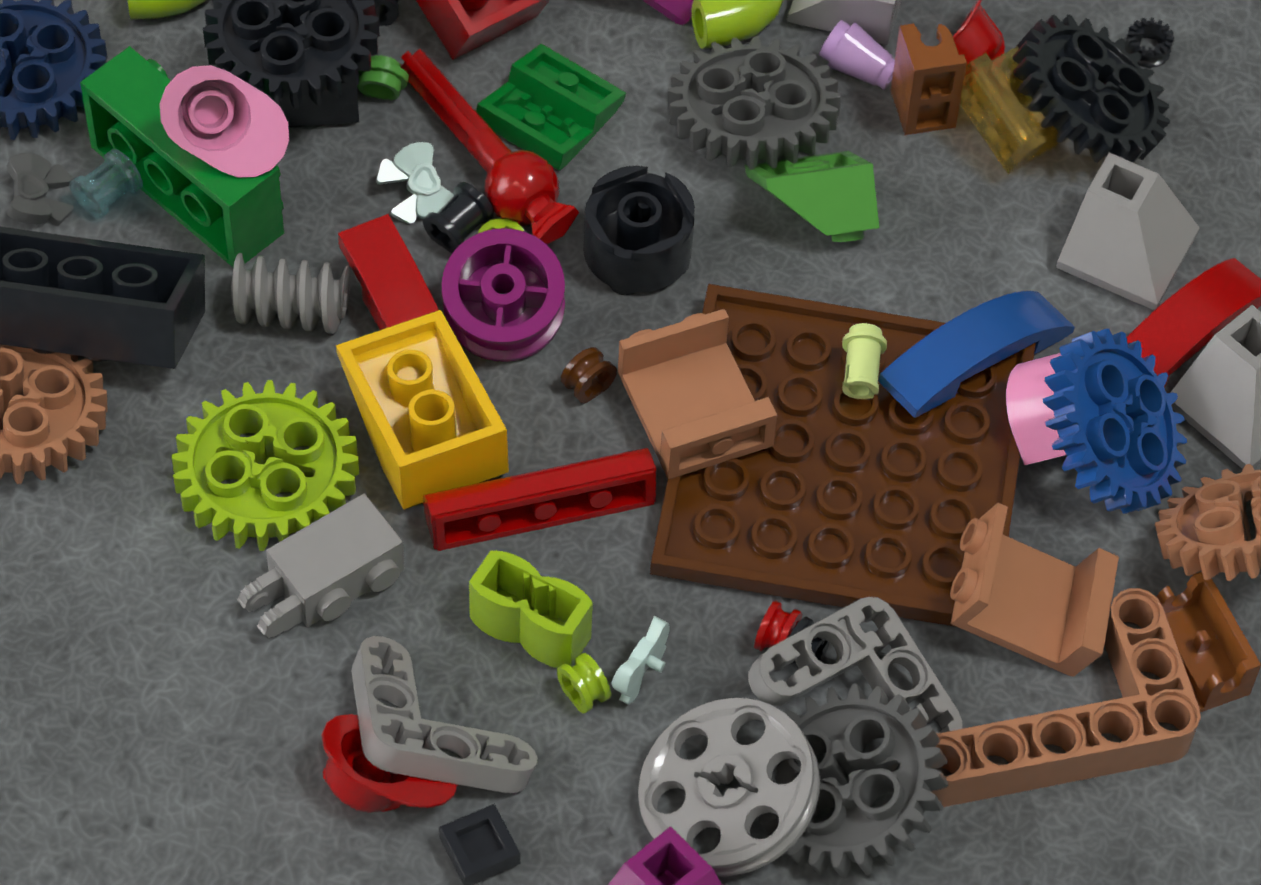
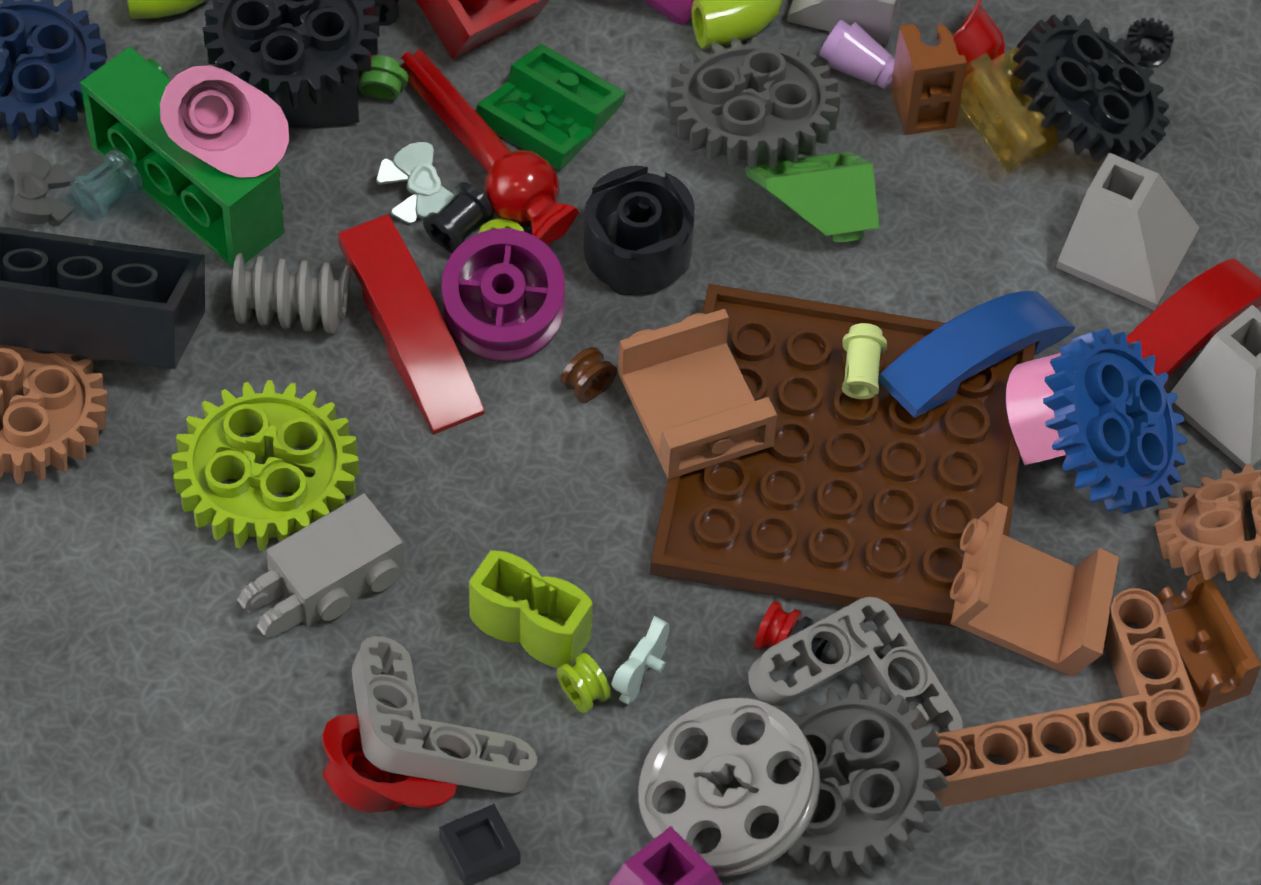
yellow slope [336,310,509,510] -> none
red brick [423,448,656,551] -> none

